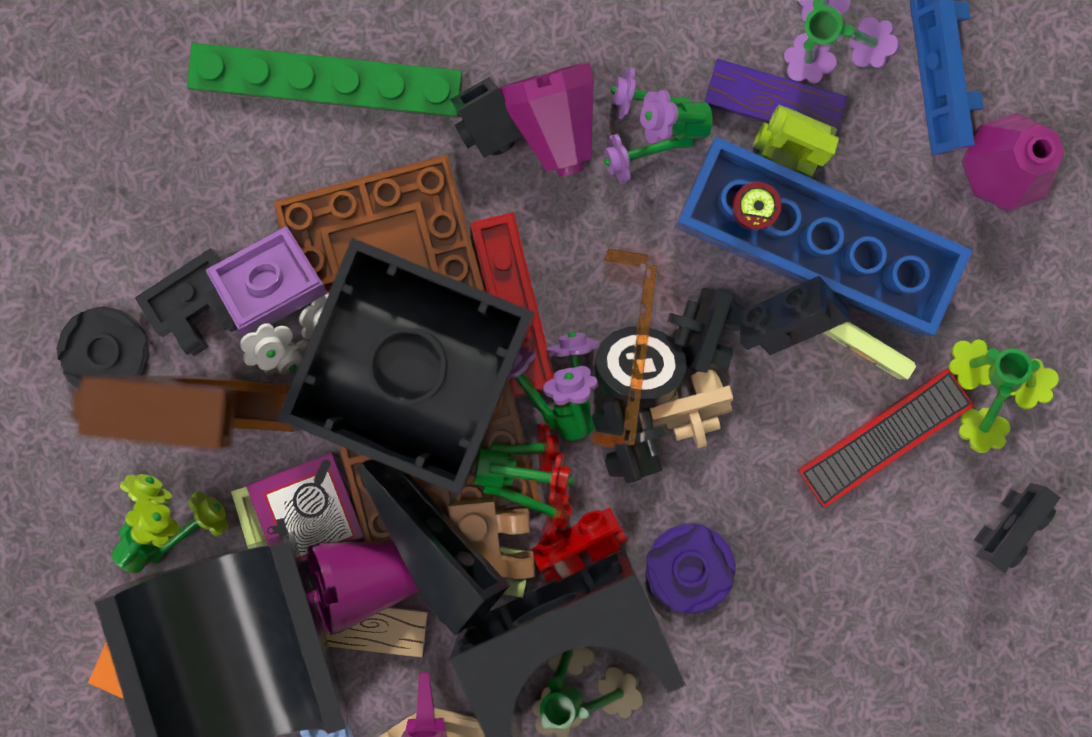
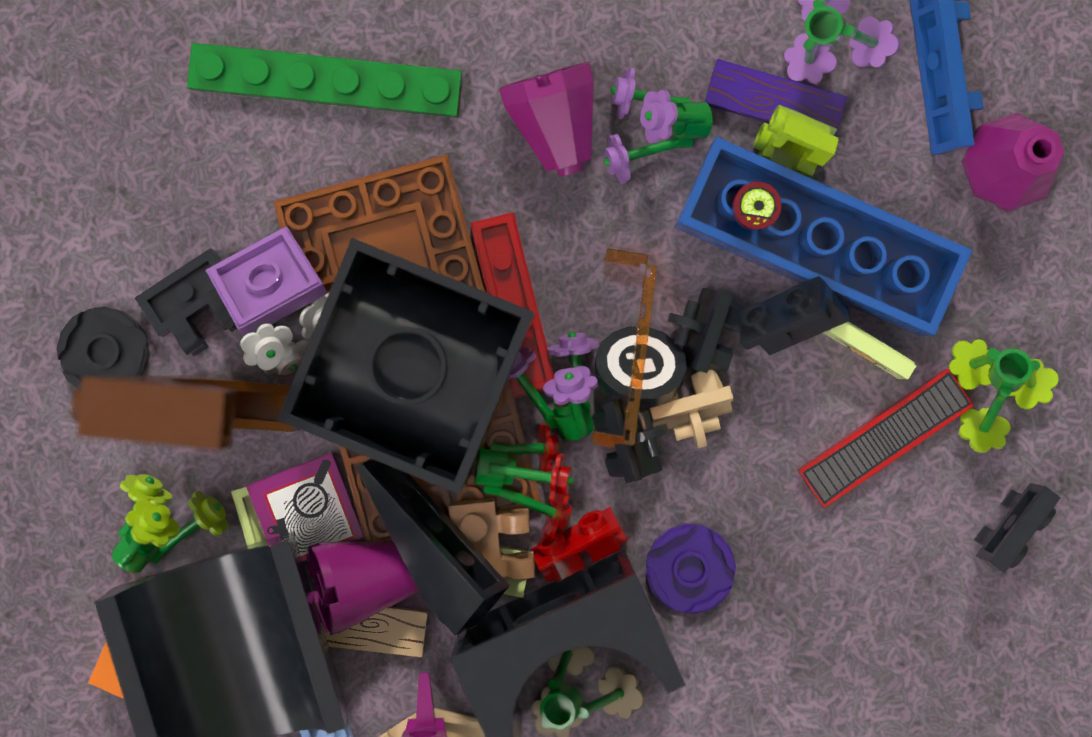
black brick [450,77,523,158] -> none

